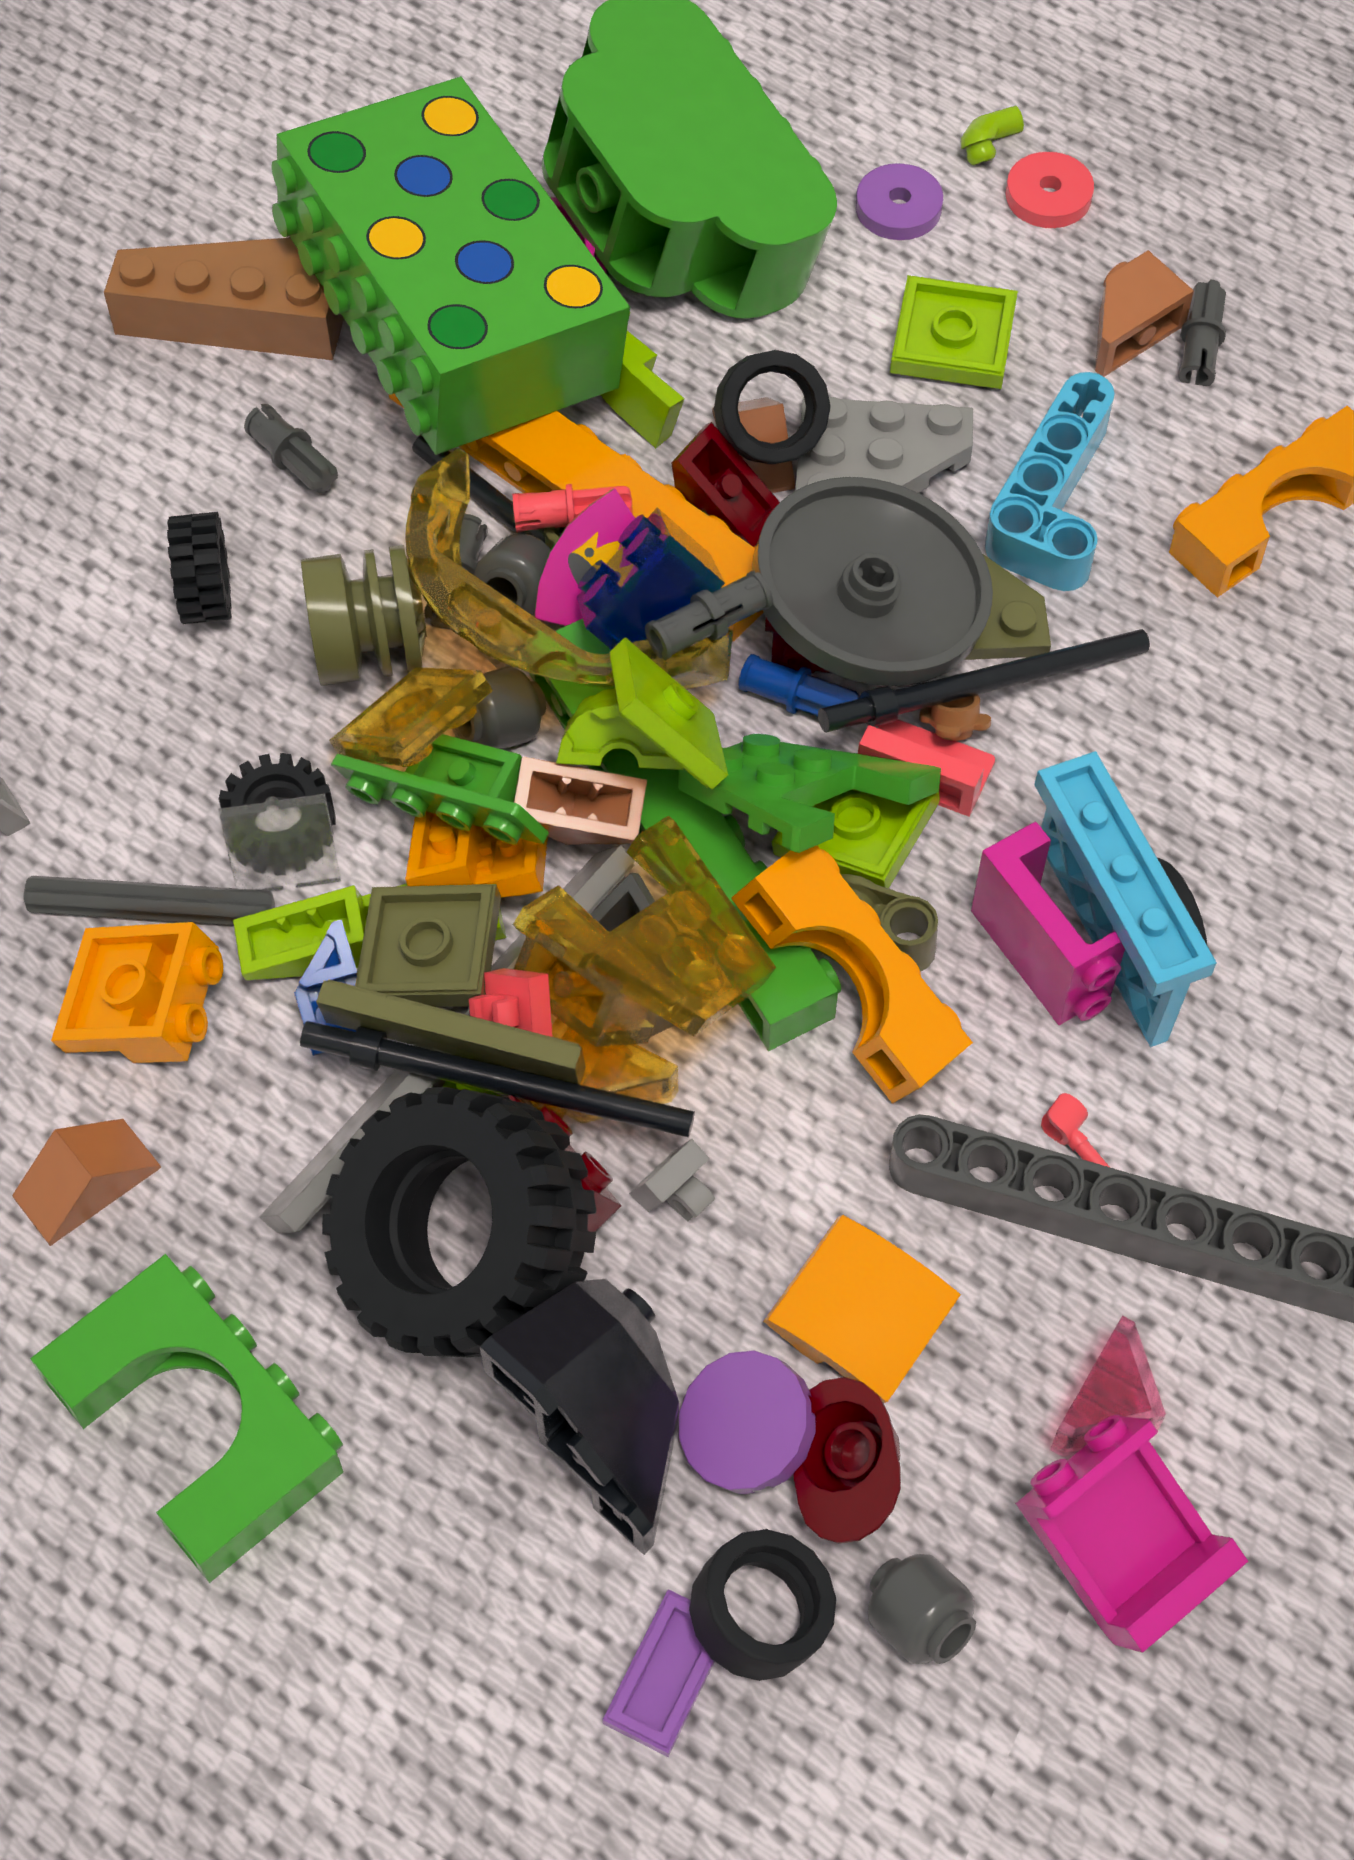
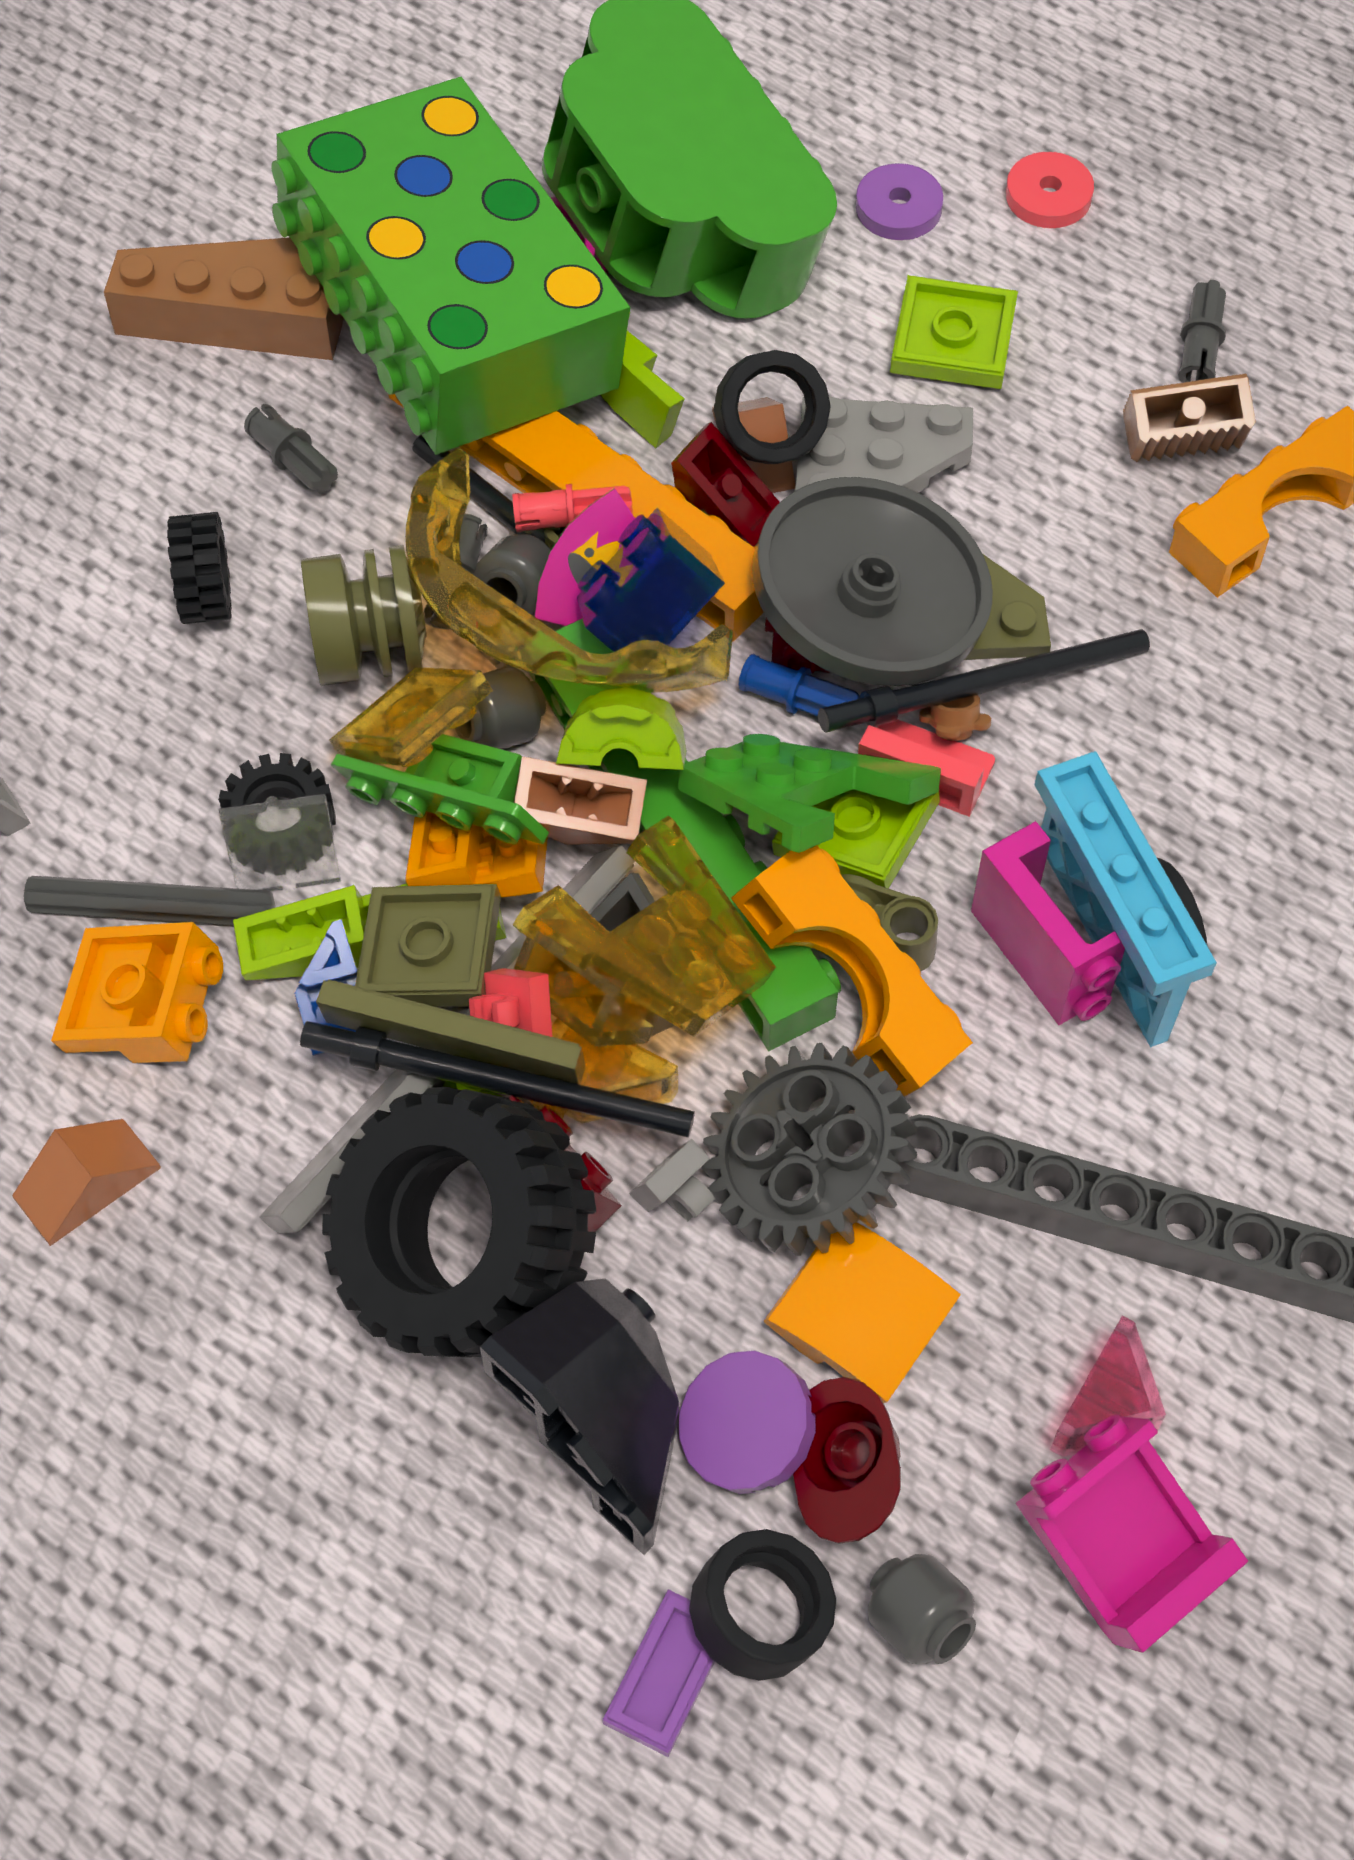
bright green arch [30,1254,344,1583] -> none
lime plate [610,637,728,789] -> none
dark grey pin [645,570,773,660] -> none
lime arm [960,105,1024,166] -> none
medium azure beam [985,372,1115,591] -> none
coral hand [1041,1093,1110,1167] -> none
nougat slope [1095,250,1194,377] -> none
none -> dark grey gear [702,1043,917,1256]
none -> medium nougat brick [1123,373,1256,462]

